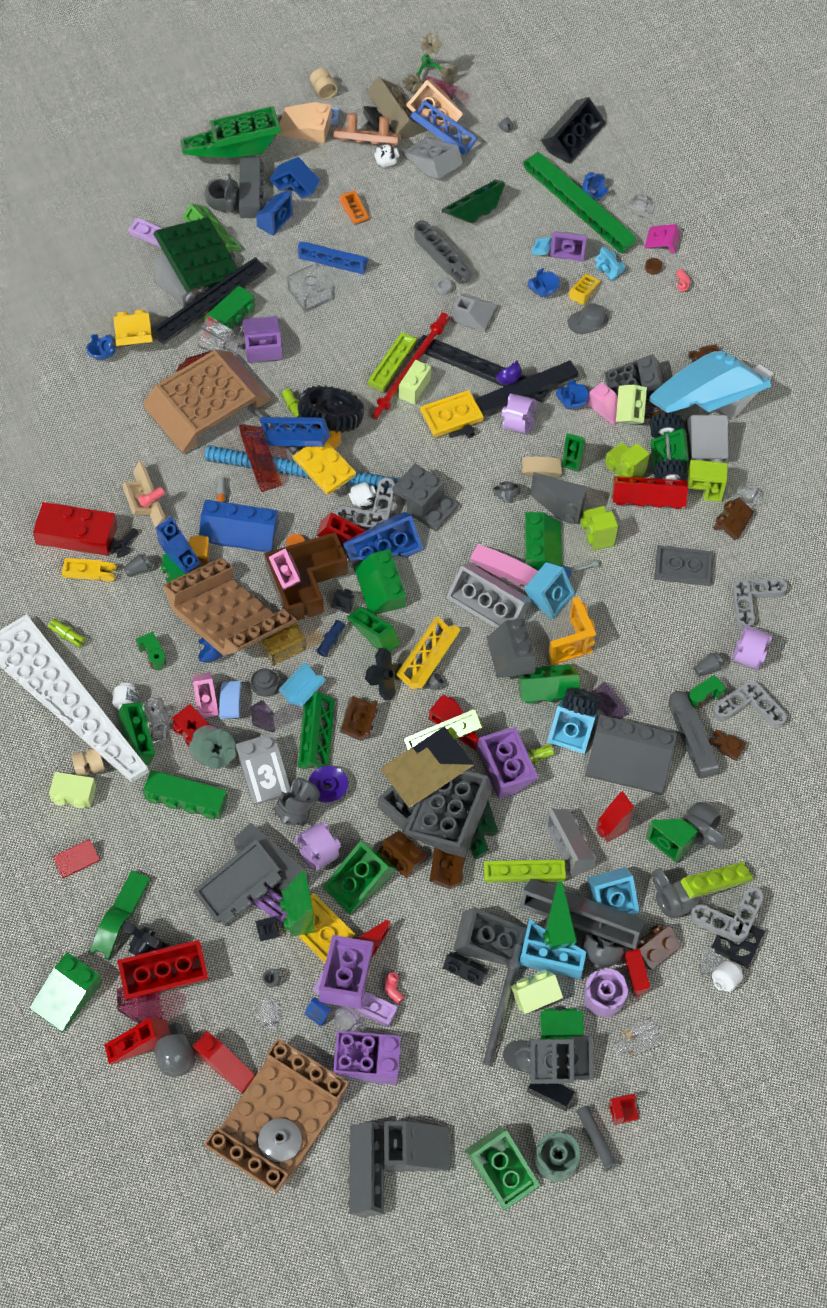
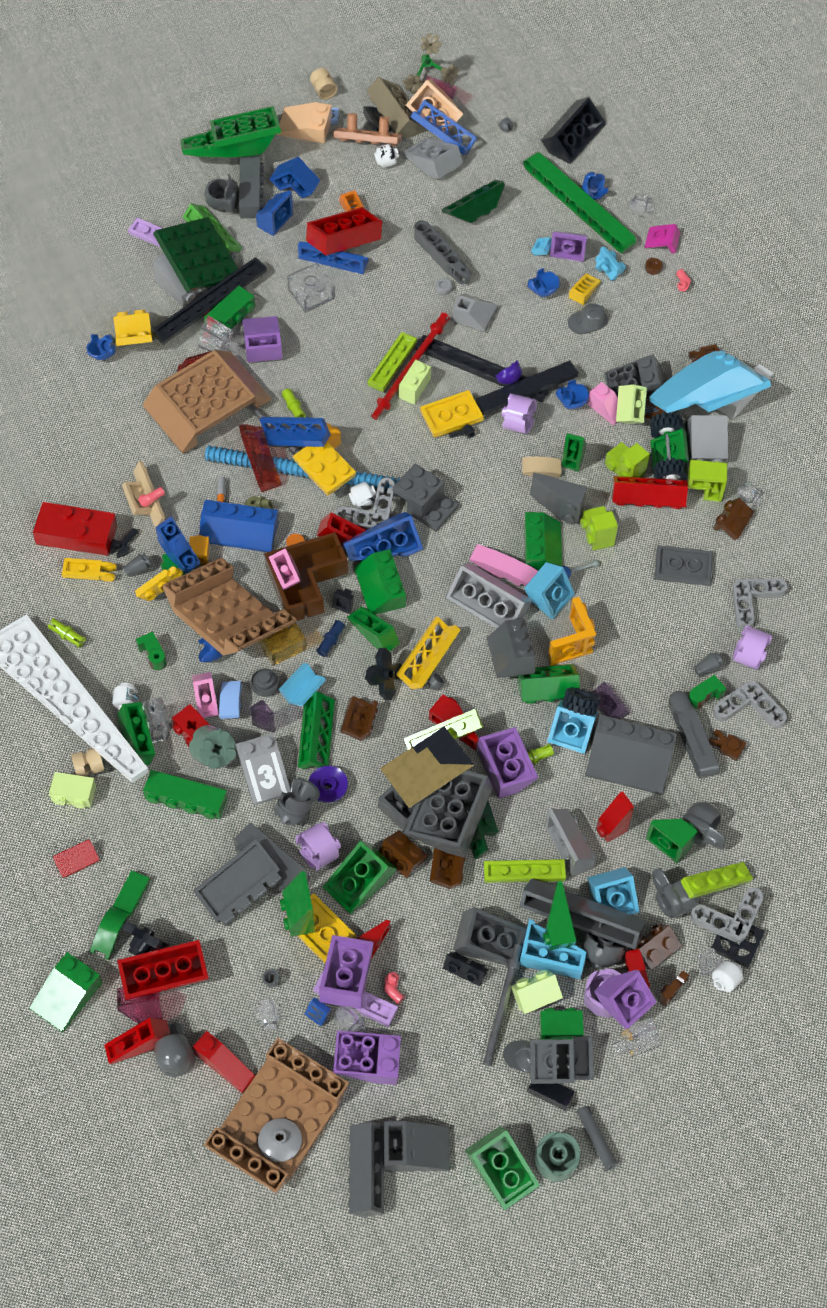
medium lavender tile [251,885,287,925] -> none
black tile [255,916,280,941] -> none
black gear [297,385,364,433] -> none
dark grey plate [493,481,521,502] -> none
red panel [608,1094,639,1125] -> none
none -> yellow hinge [135,567,183,601]
none -> olive piece [244,496,274,509]
none -> red brick [306,207,383,255]
none -> medium lavender slope [594,970,657,1029]
none -> reddish brown plate [659,970,690,1007]

